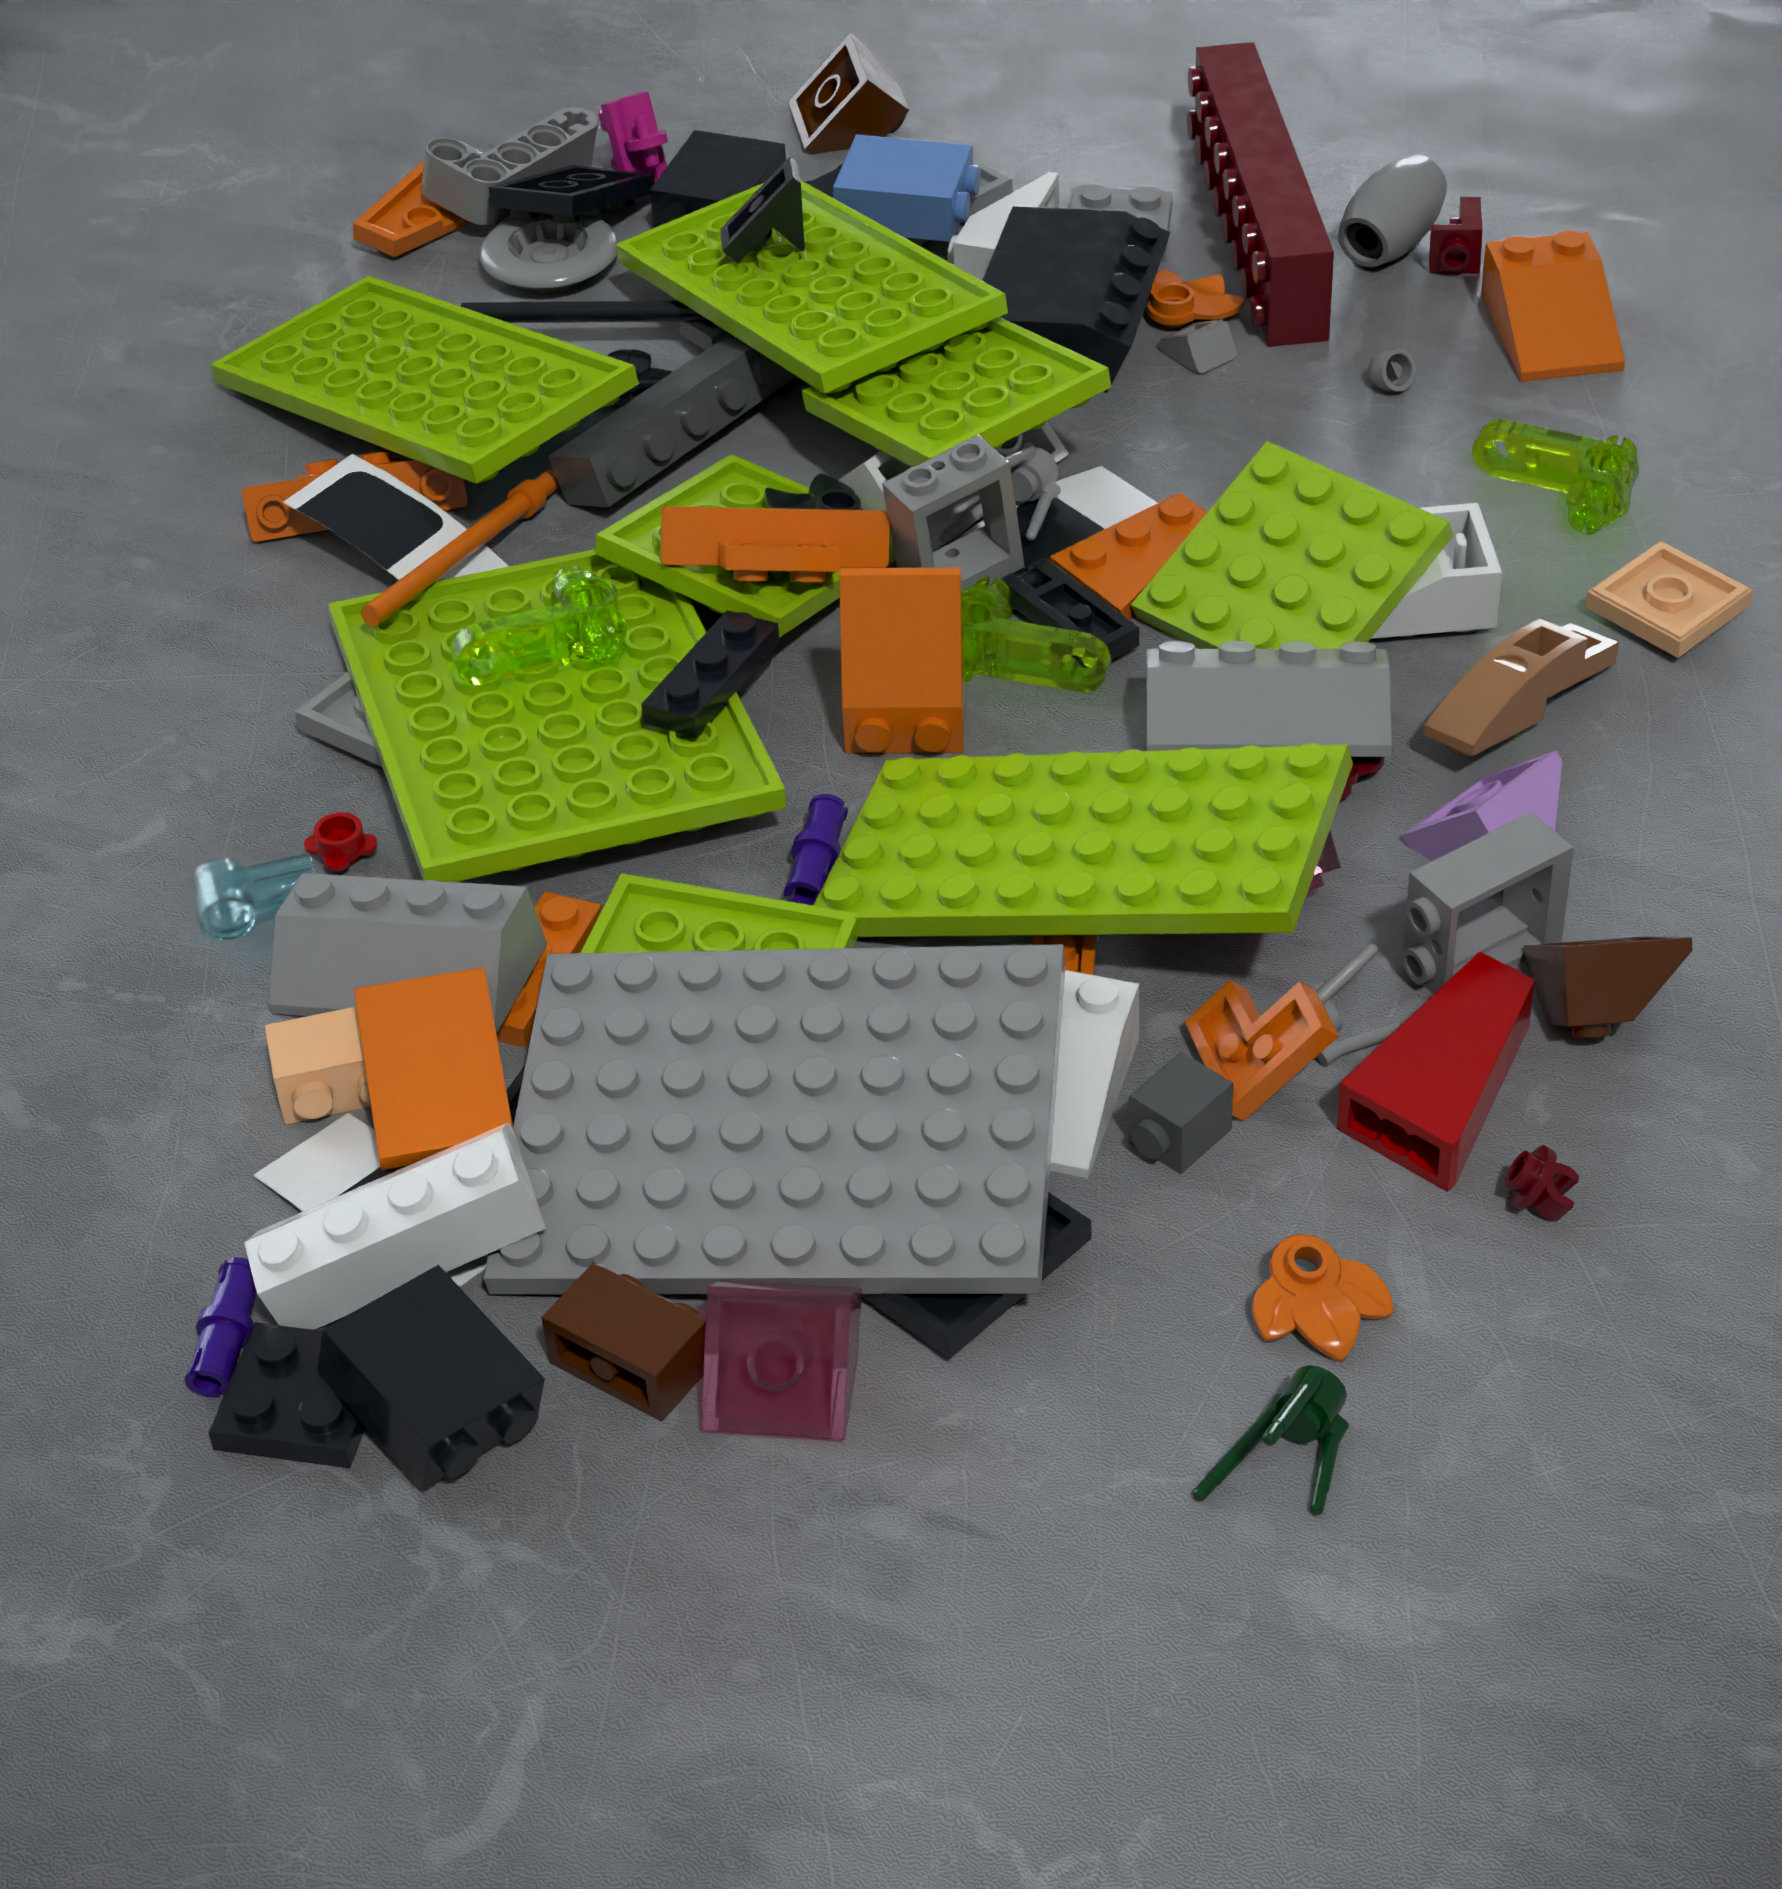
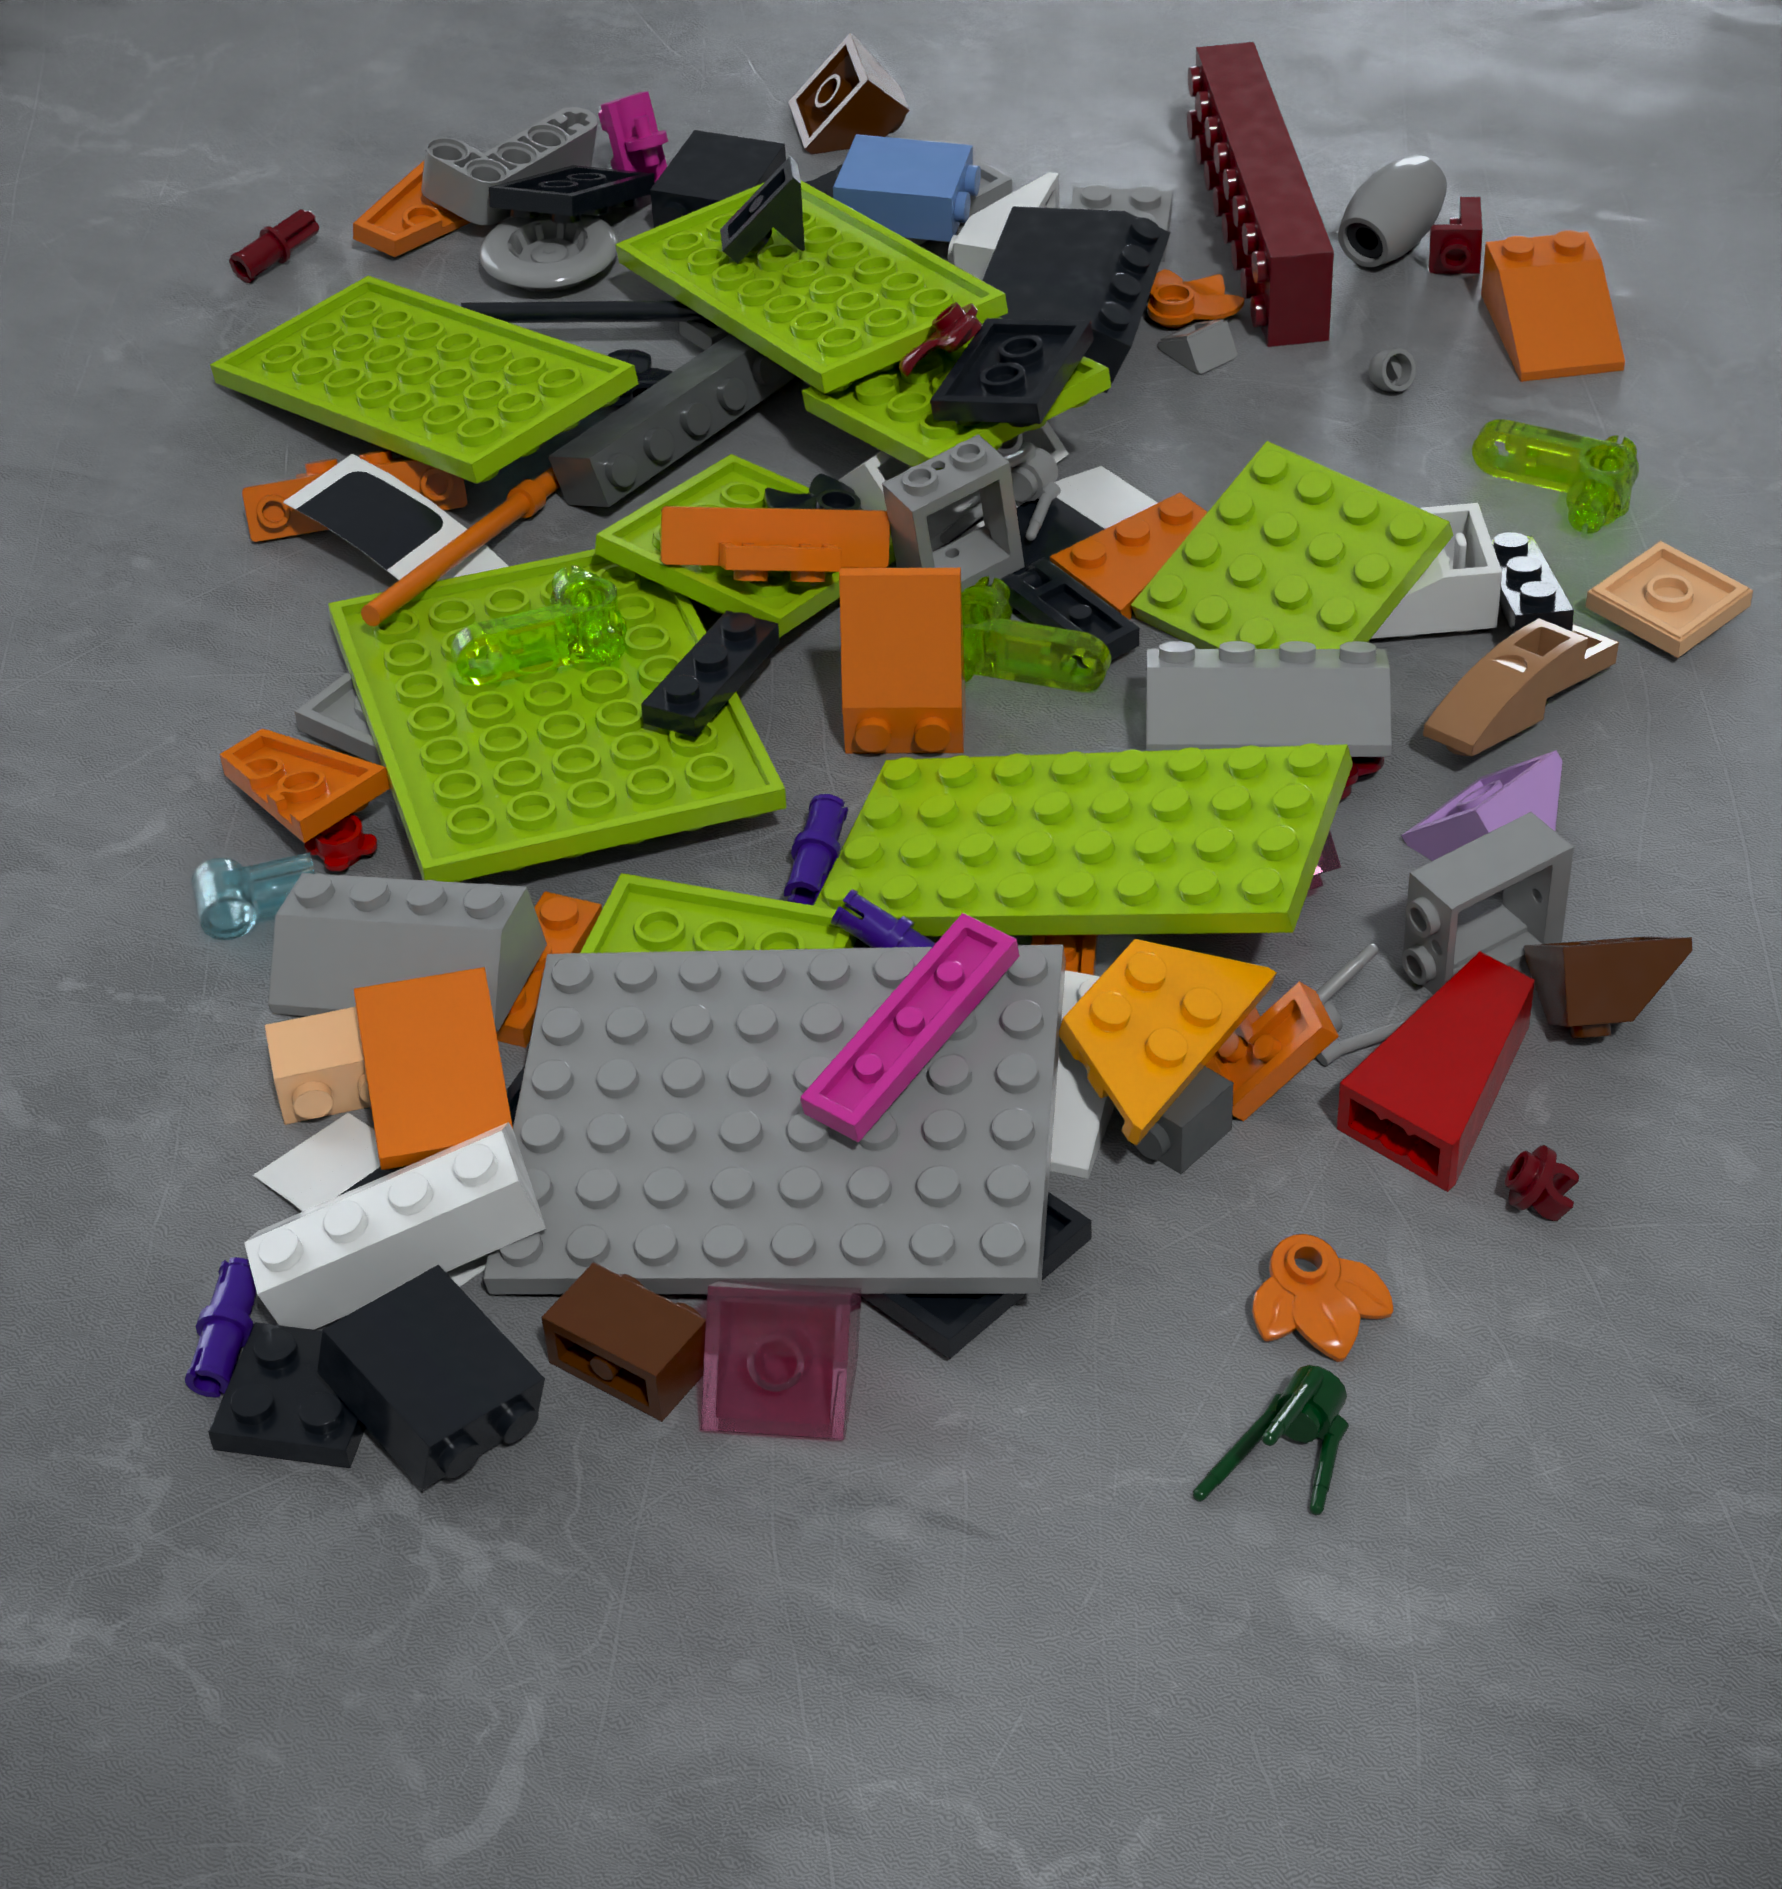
none -> orange wing [219,728,390,843]
none -> dark red axle [229,209,320,283]
none -> dark pink plate [800,913,1020,1143]
none -> dark purple pin [831,889,936,948]
none -> dark red plate [899,302,982,377]
none -> black plate [930,318,1093,427]
none -> light orange wing [1059,939,1277,1146]
none -> black plate [1491,532,1574,633]

